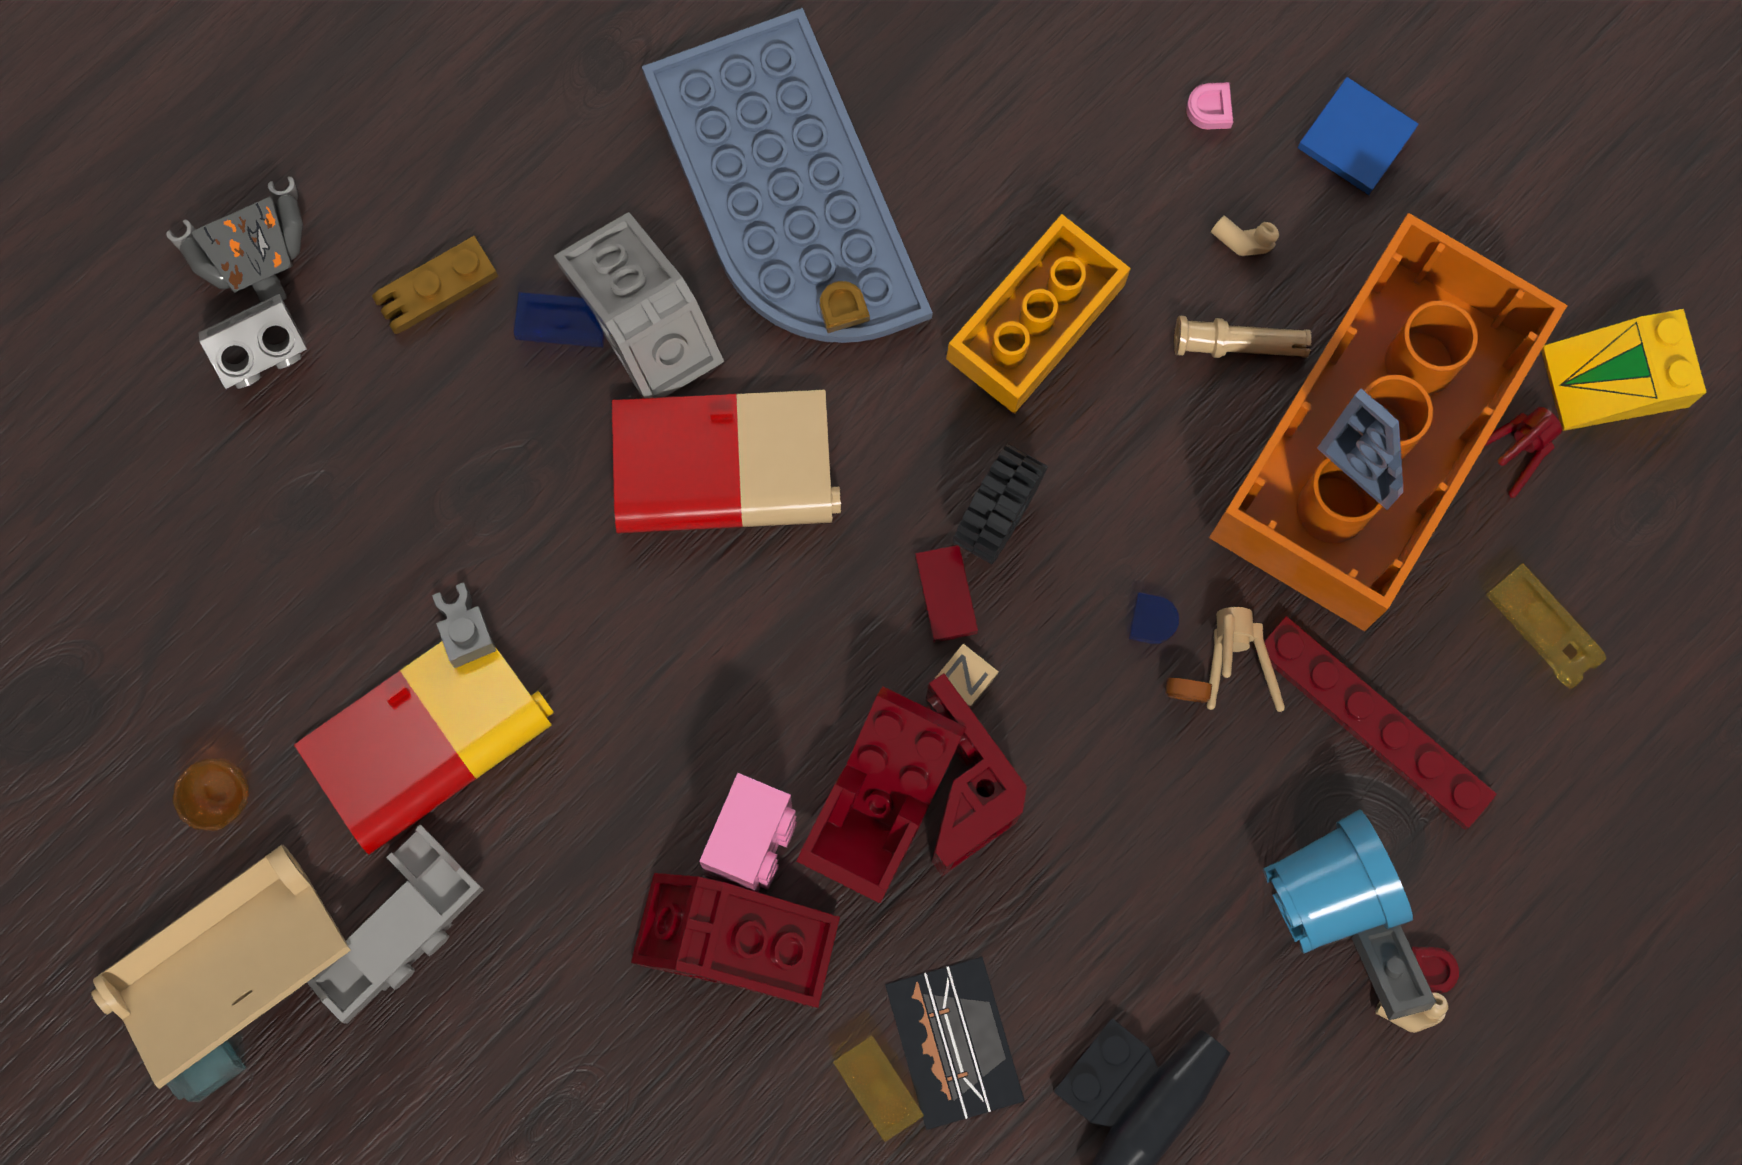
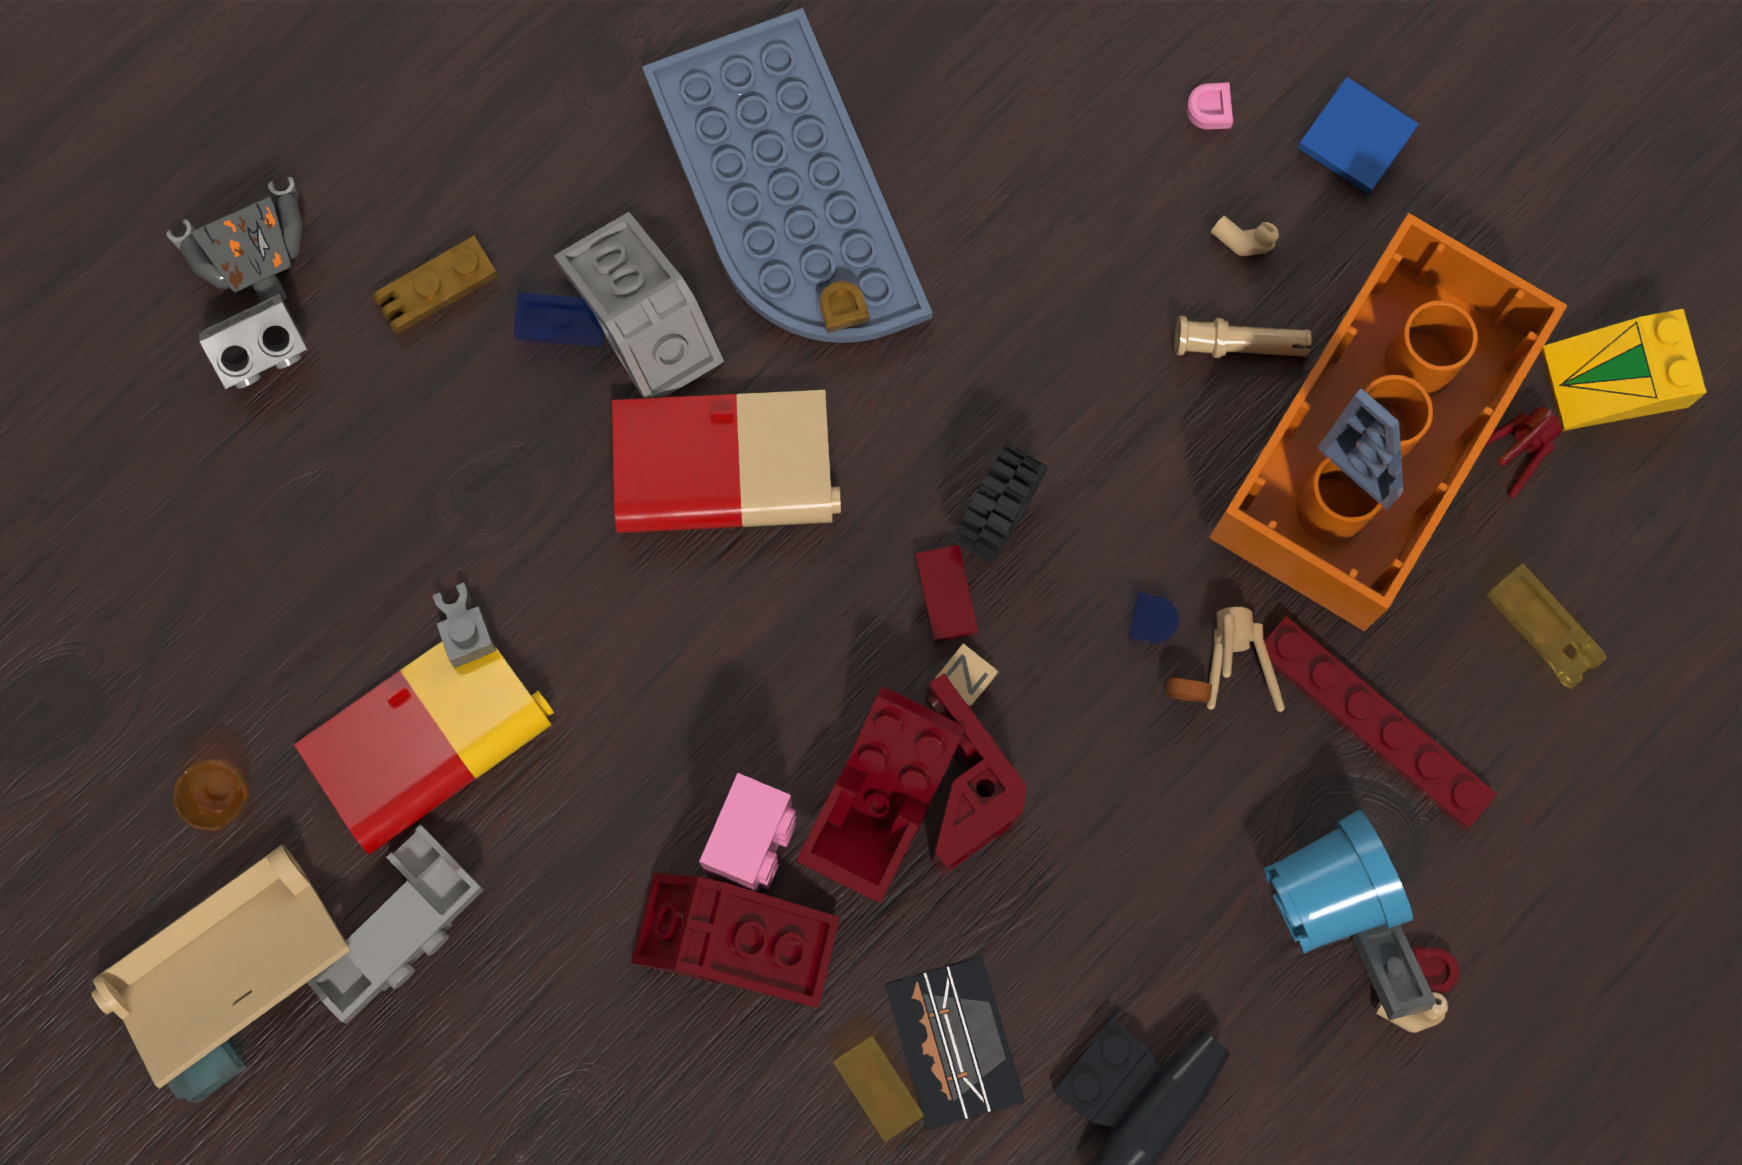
light orange brick [946,214,1131,414] -> none

